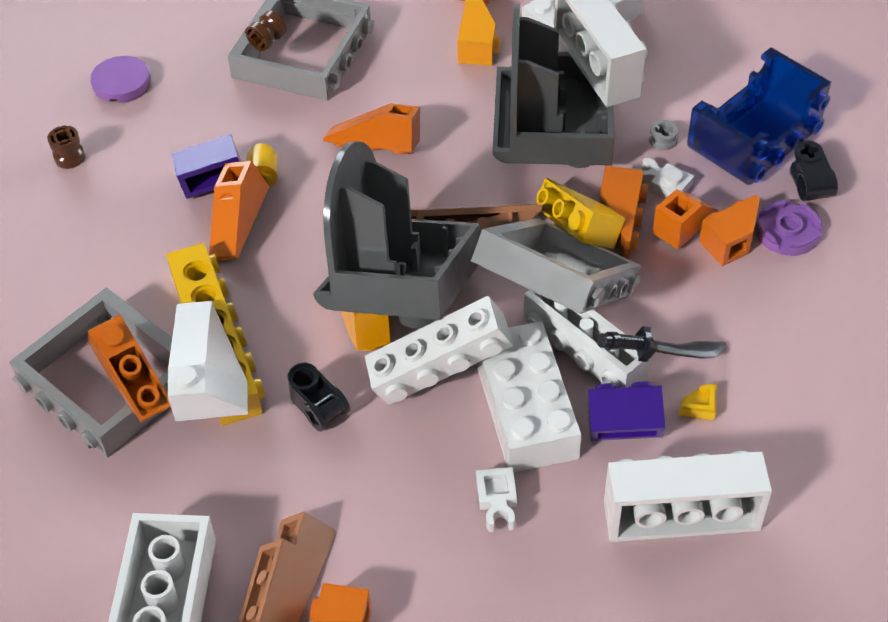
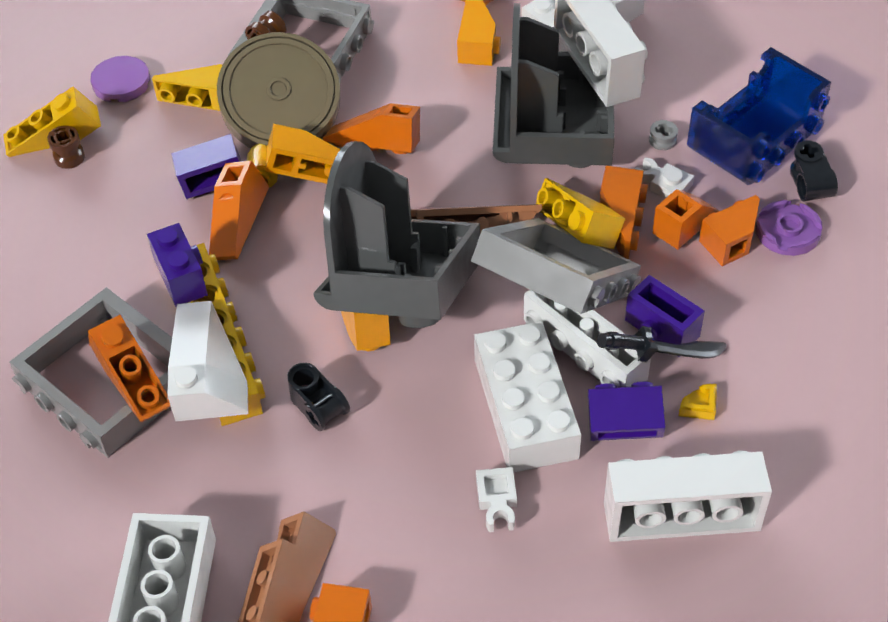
white brick [365,295,513,405] -> none
none -> yellow slope [3,86,101,157]
none -> dark purple brick [147,223,208,307]
none -> yellow slope [152,64,223,111]
none -> dark tan brick [217,32,340,148]
none -> light orange slope [265,123,340,184]
none -> dark purple brick [625,275,705,357]

